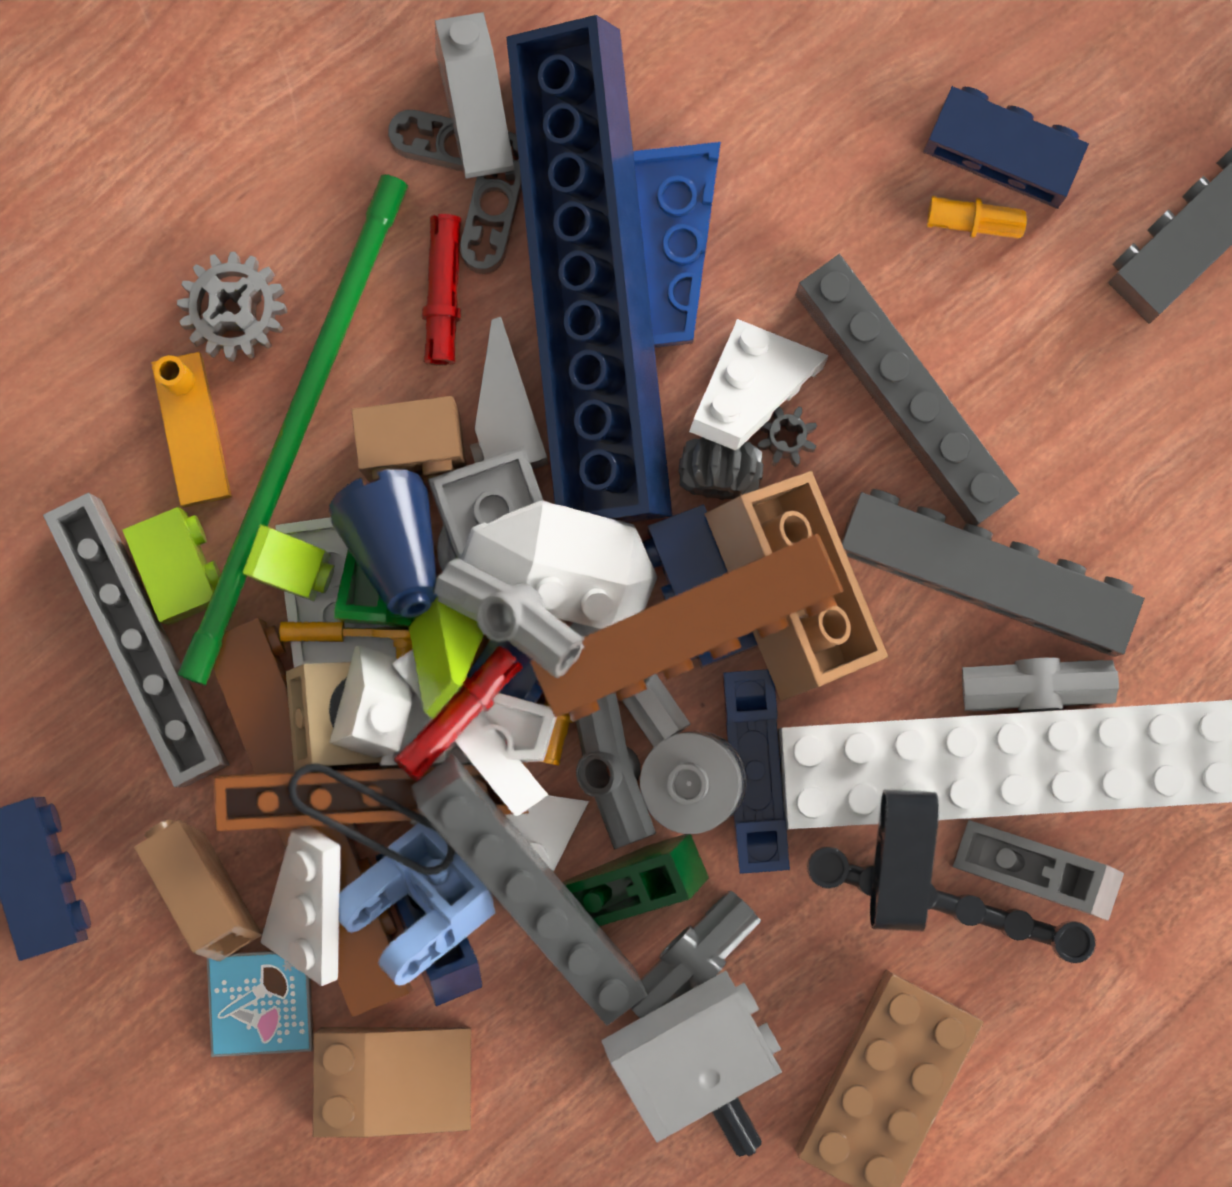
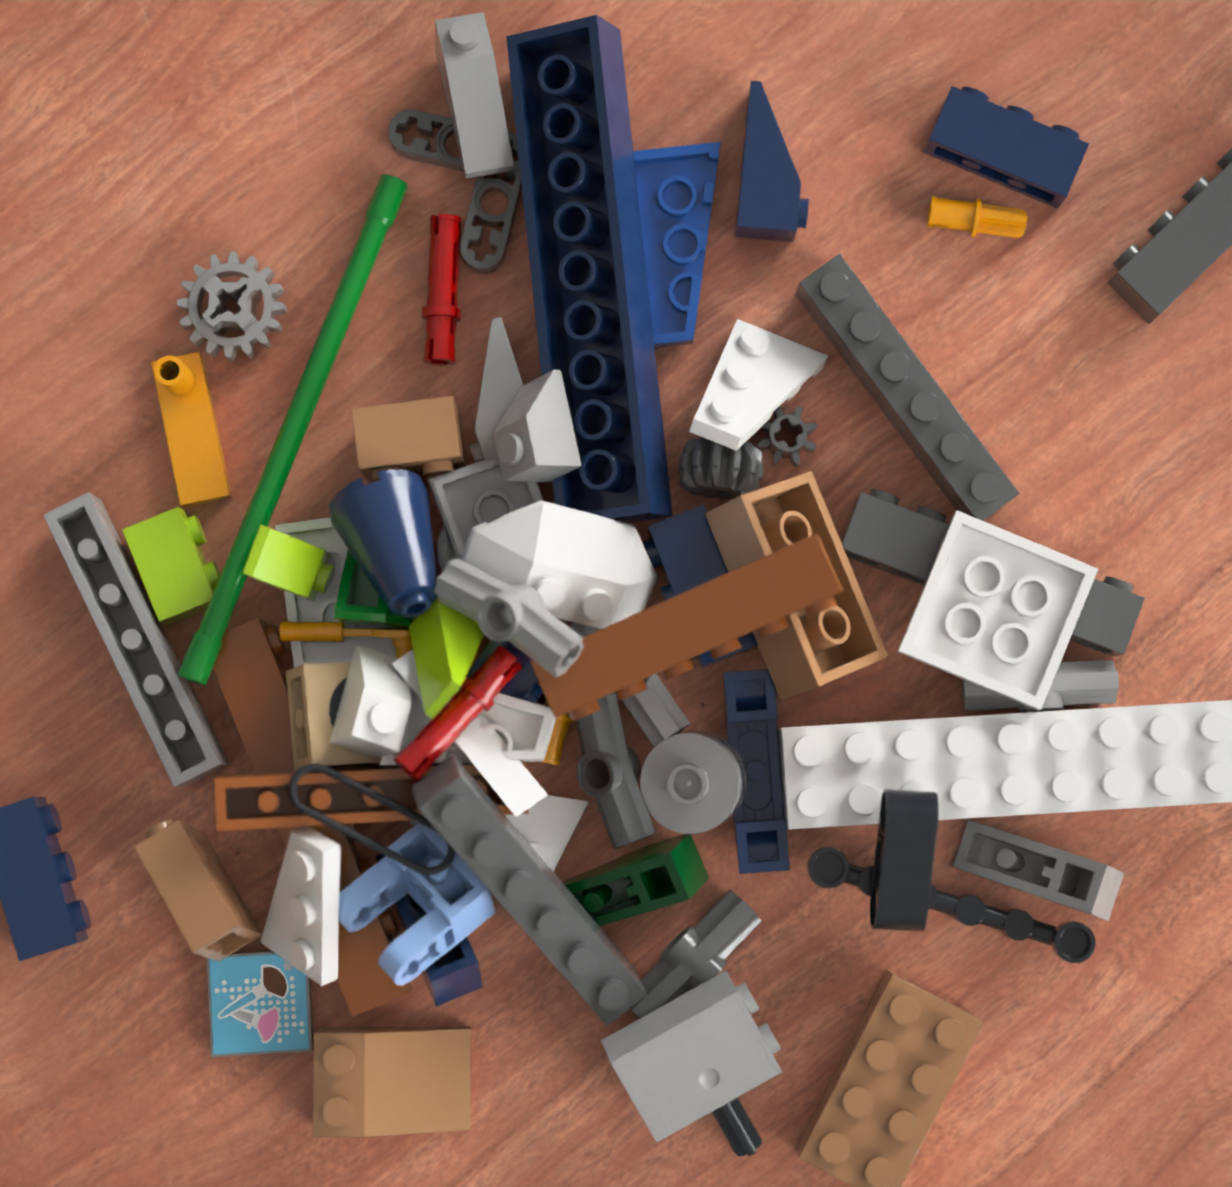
none -> light grey slope [494,370,581,482]
none -> dark blue slope [735,80,809,242]
none -> white plate [897,510,1098,710]

